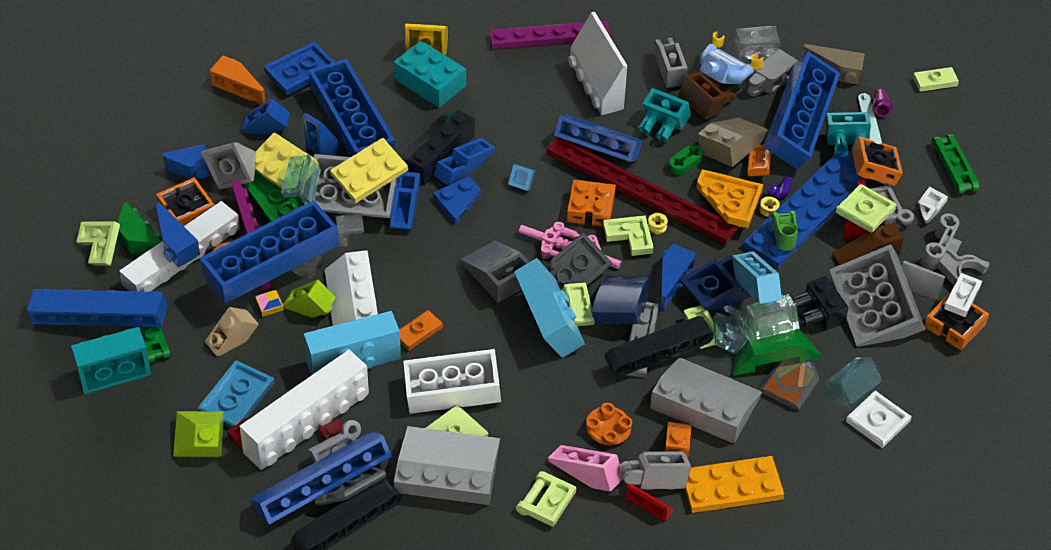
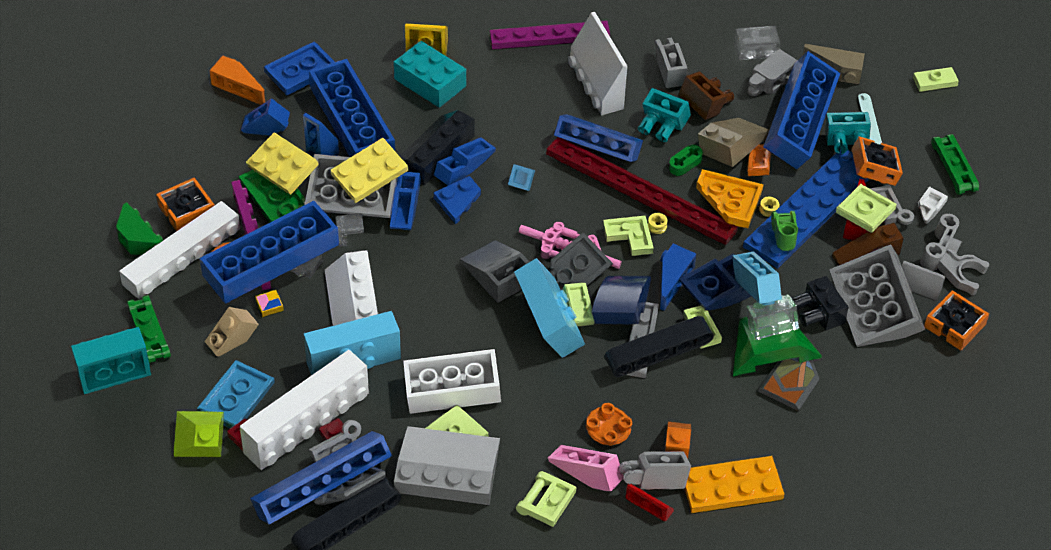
blue brick [27,288,168,327] -> none
yellowish green plate [77,221,120,266] -> none
blue slope [156,203,200,268] -> none
blue slope [163,144,212,180] -> none
light grey slope [201,142,255,190] -> none
clear light blue panel [281,155,321,204] -> none
lime slope [283,279,336,318] -> none
orange plate [400,310,443,351] -> none
orange piece [567,180,616,227] -> none
light grey slope [650,357,762,444] -> none
light blue torso [700,32,763,84] -> none
clear light blue hinge [713,306,748,355] -> none
dark purple arm [767,177,793,199] -> none
clear light blue panel [826,357,882,404] -> none
white tile [846,391,912,448] -> none
magenta cone [872,89,893,117] -> none
white plate [944,273,982,317] -> none

